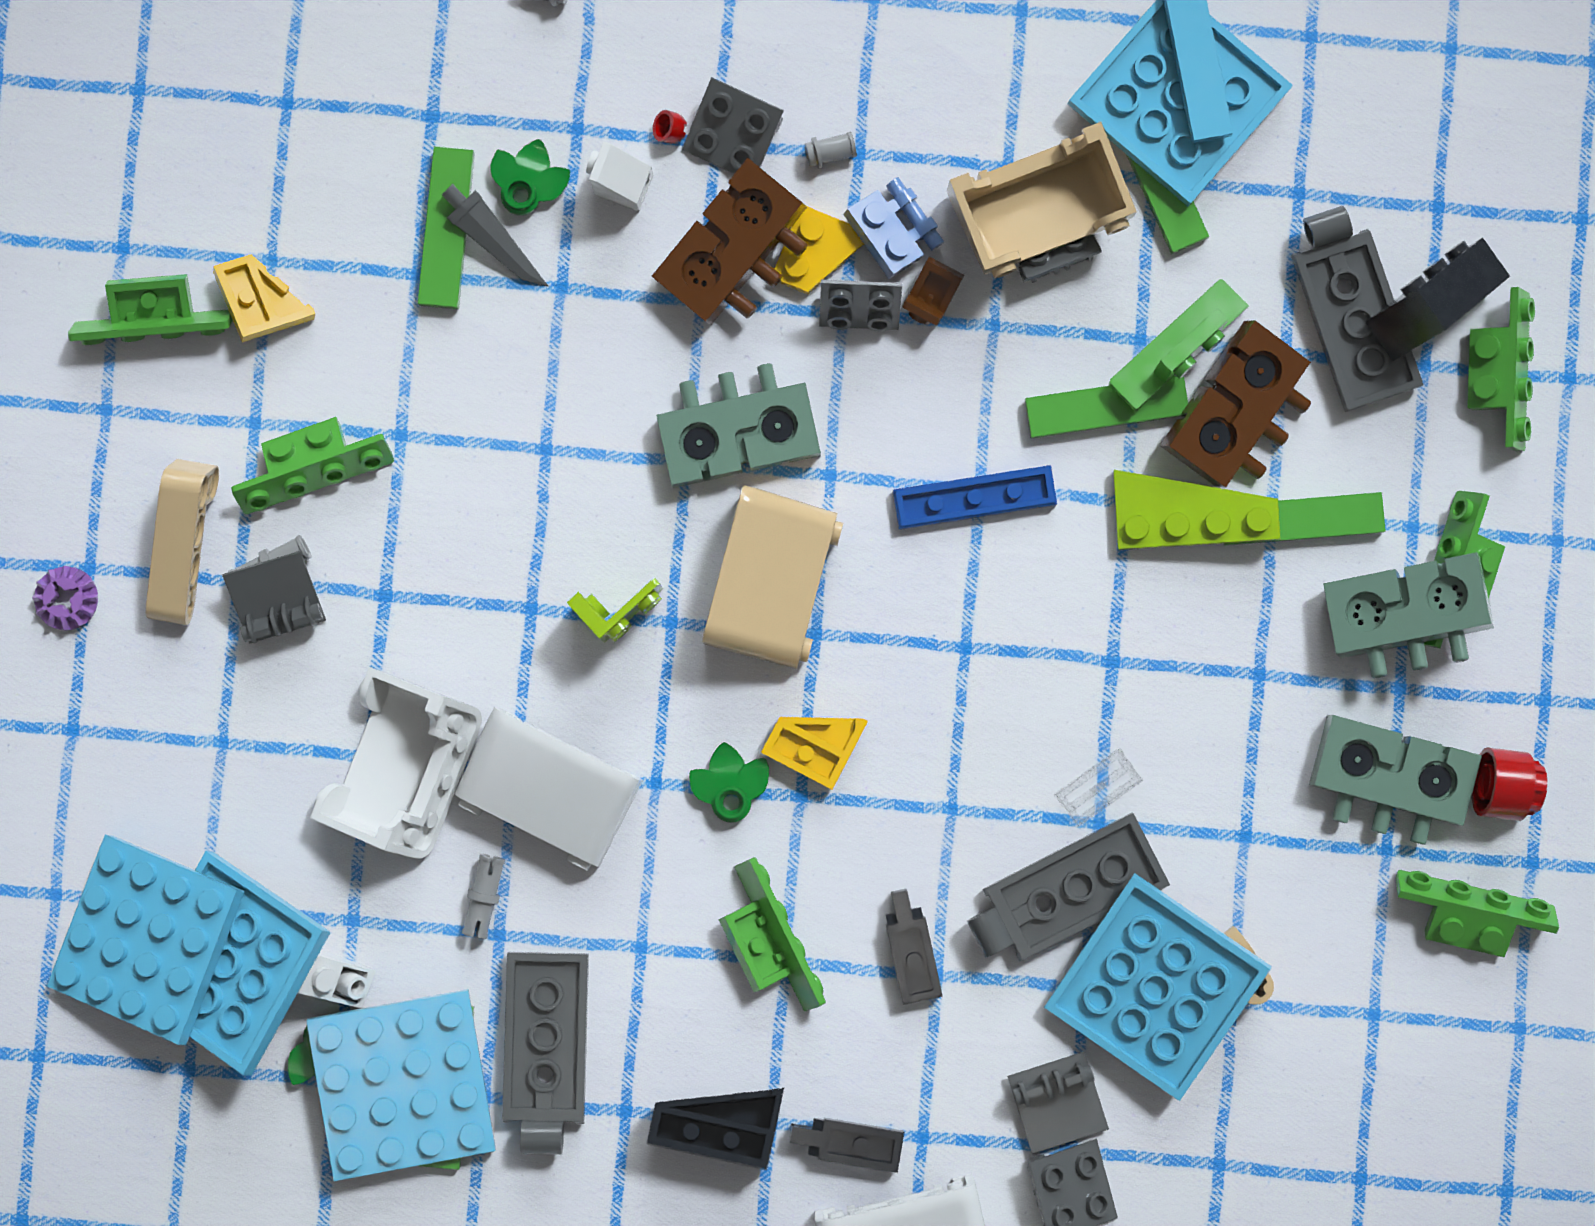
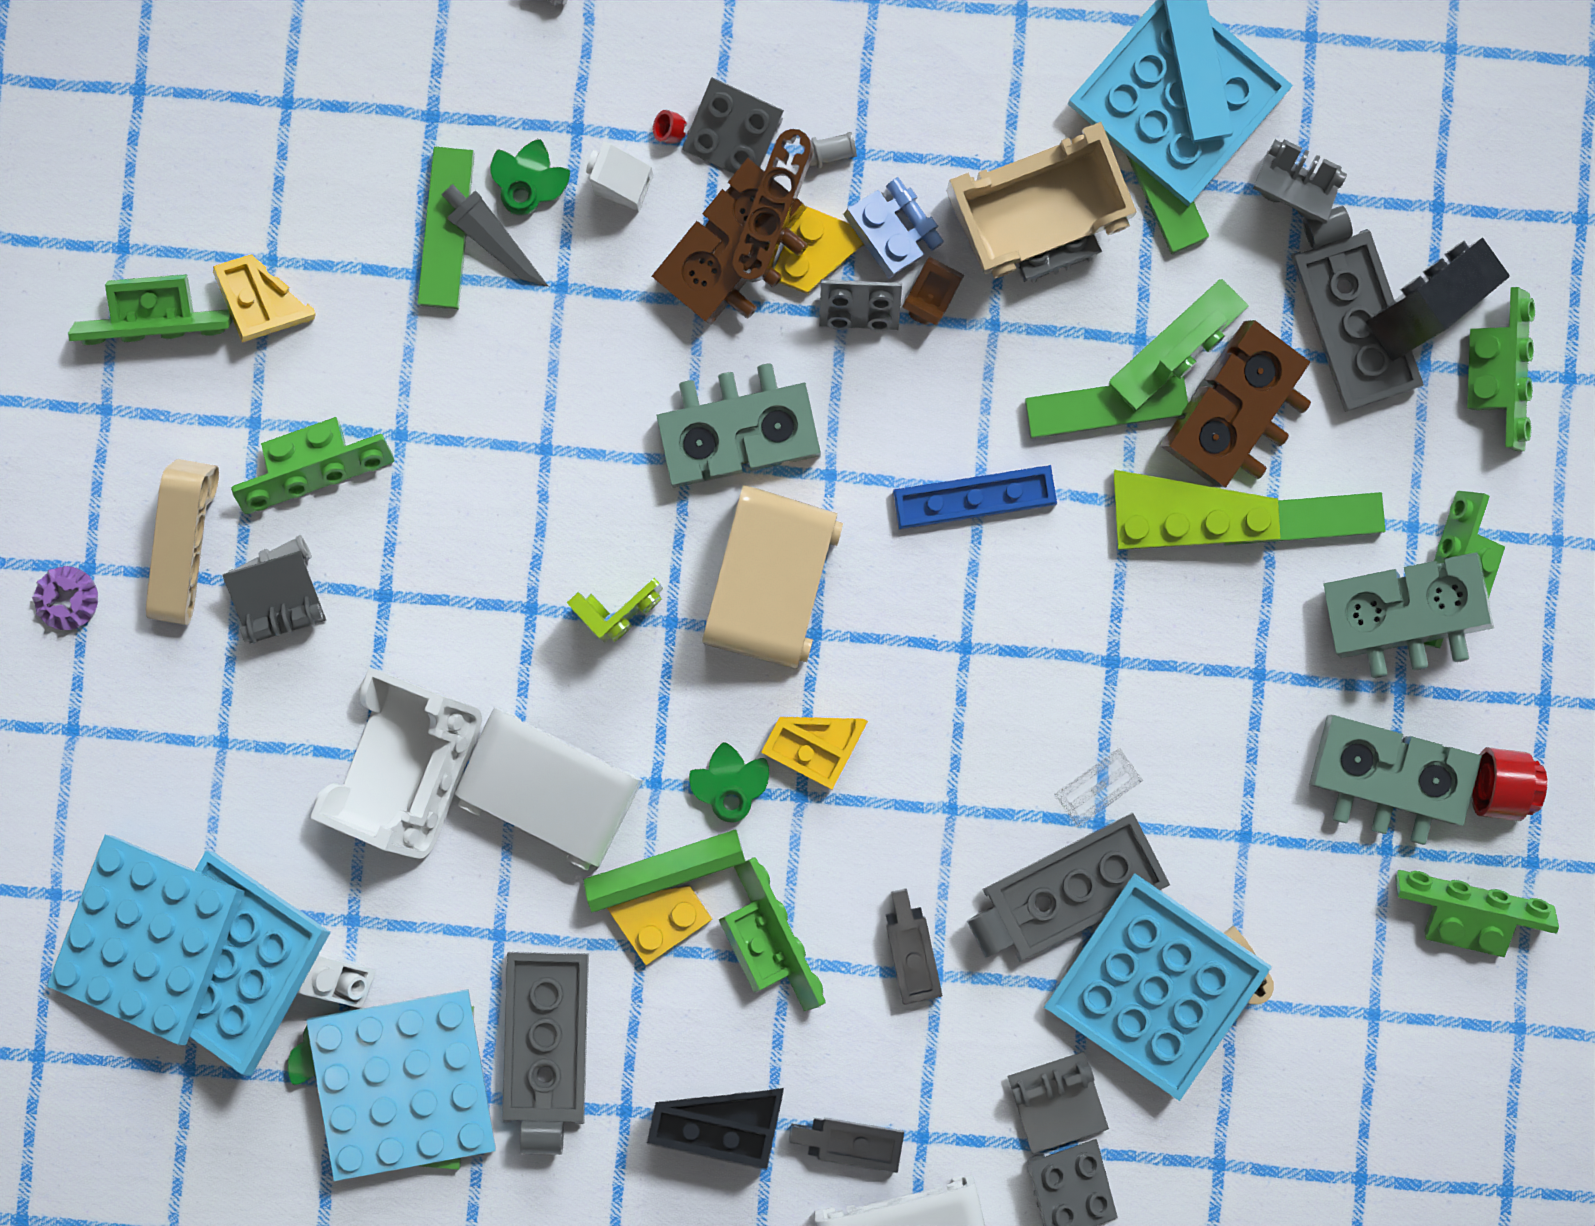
light grey pin [462,854,505,939] -> none
none -> bright green tile [583,829,746,912]
none -> yellow wing [607,886,713,965]
none -> reddish brown beam [732,129,814,282]
none -> dark grey hinge [1253,139,1347,224]

